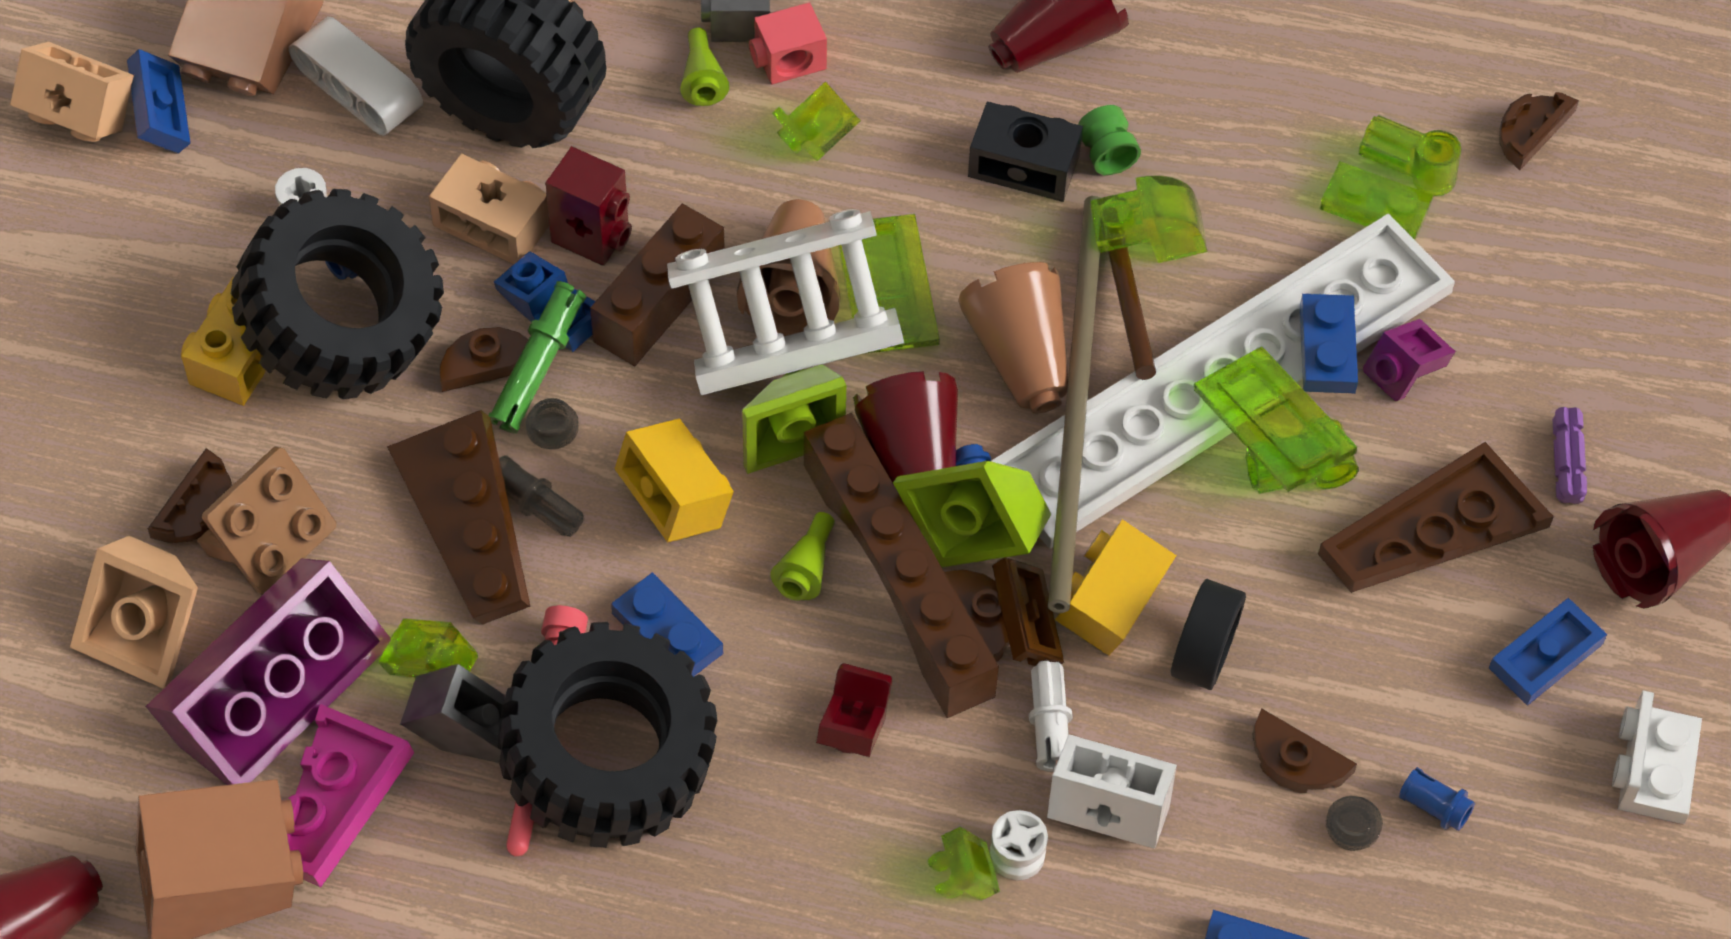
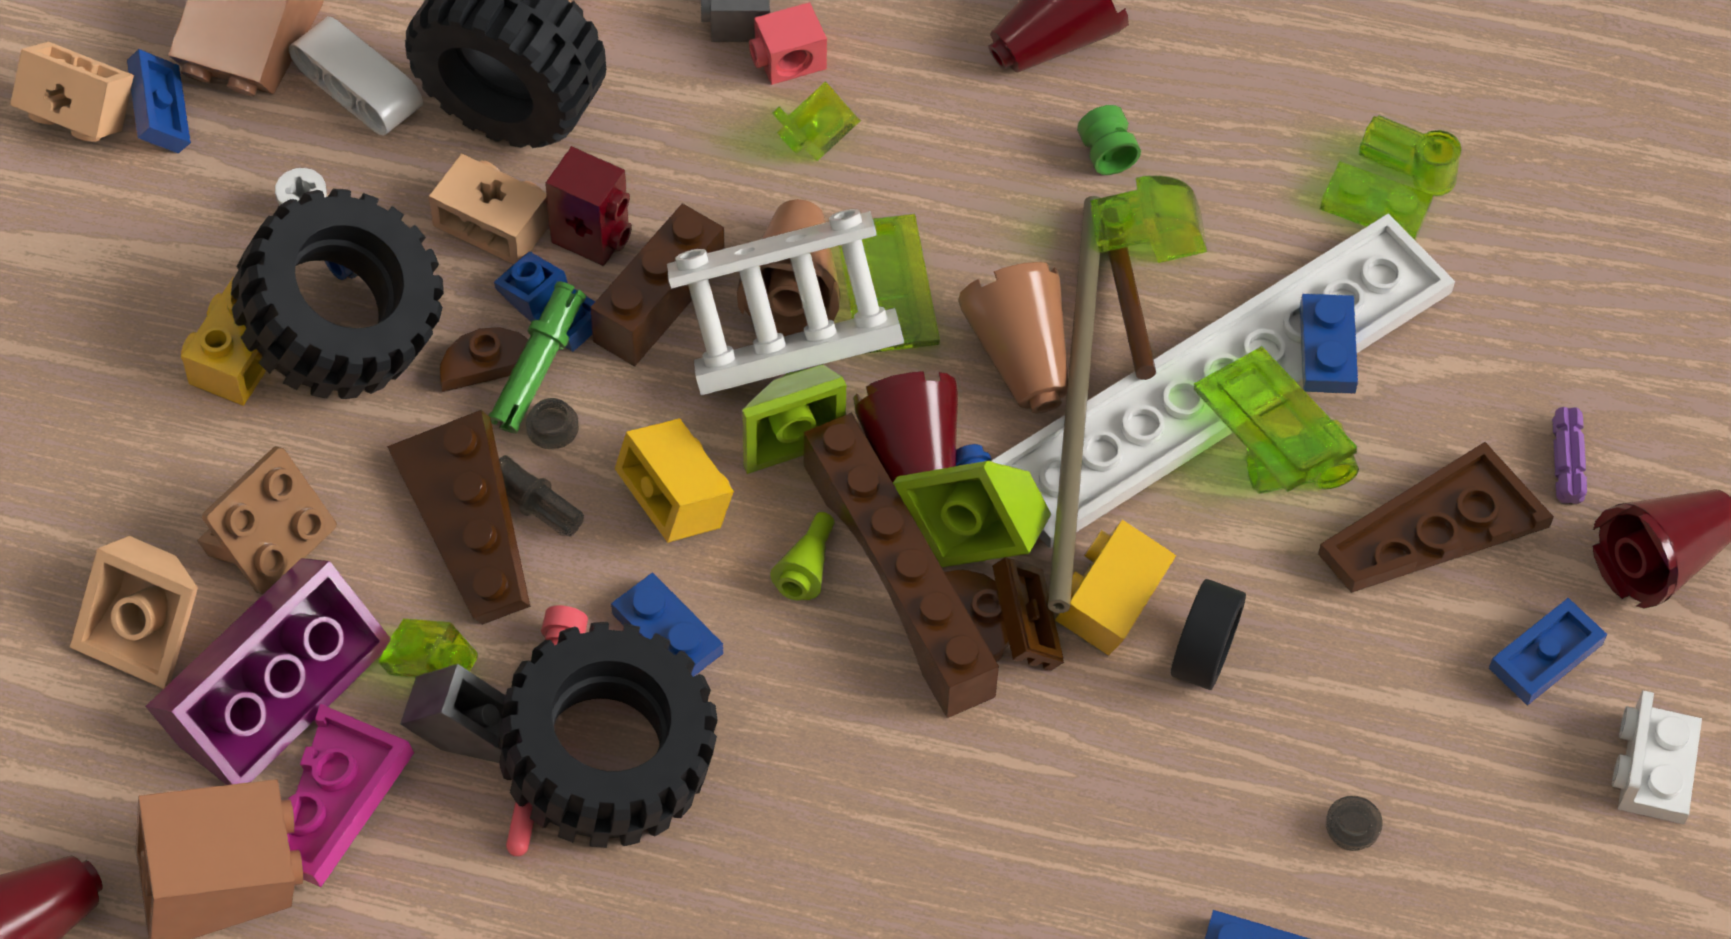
reddish brown plate [147,448,232,543] -> none
lime cone [680,27,729,106] -> none
dark red bracket [816,663,892,757] -> none
clear neon green tile [927,827,1000,900] -> none
black brick [968,101,1083,202] -> none
white wheel [989,810,1048,881] -> none
white axle [1029,660,1073,772] -> none
white brick [1047,734,1177,849] -> none
reddish brown plate [1252,708,1357,793] -> none
magenta bracket [1363,319,1456,401] -> none
blue pin [1399,767,1475,831] -> none
reddish brown plate [1499,92,1579,171] -> none

